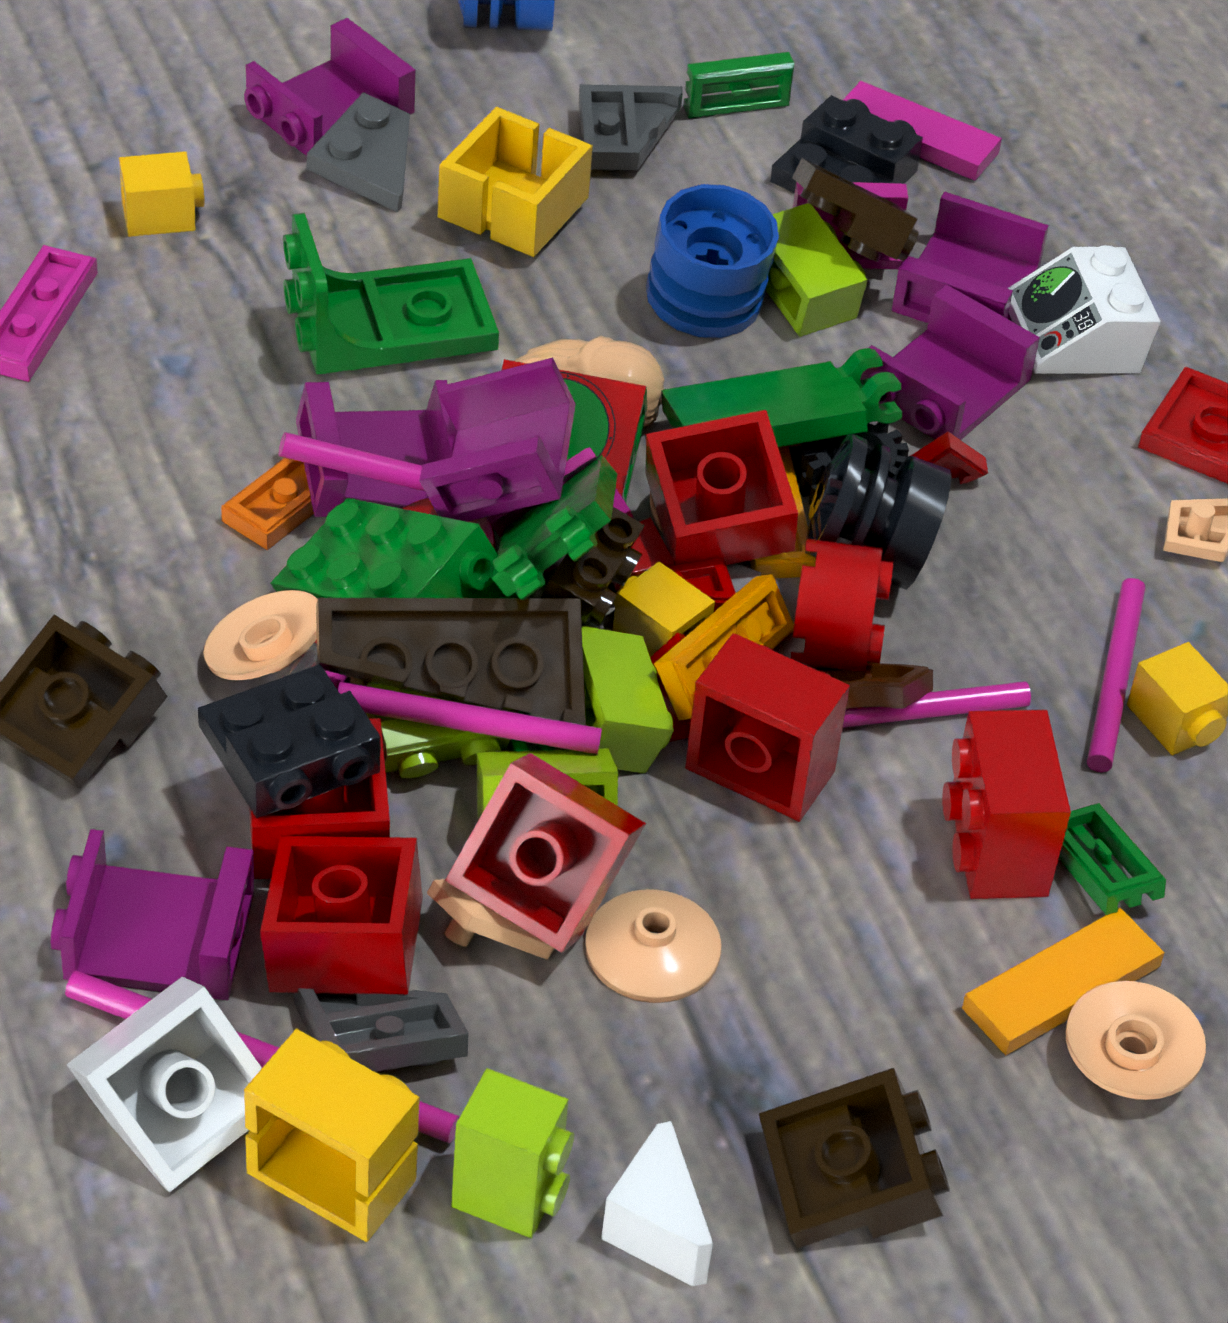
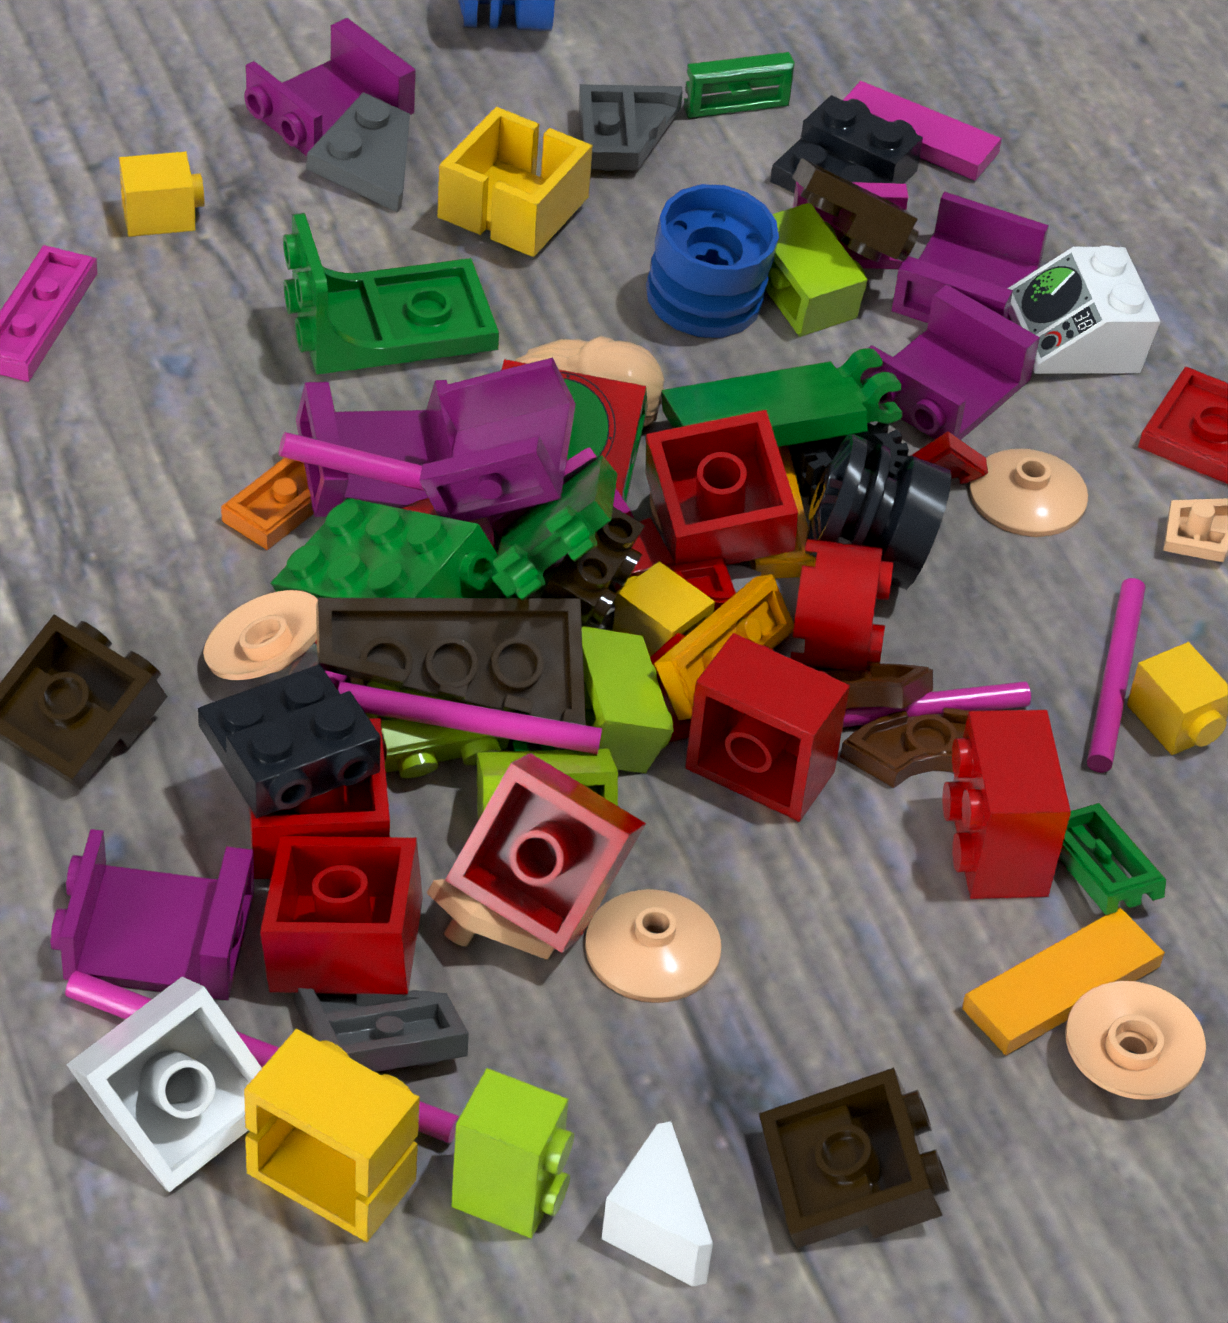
none -> reddish brown tile [840,708,969,788]
none -> light nougat dish [969,449,1088,537]

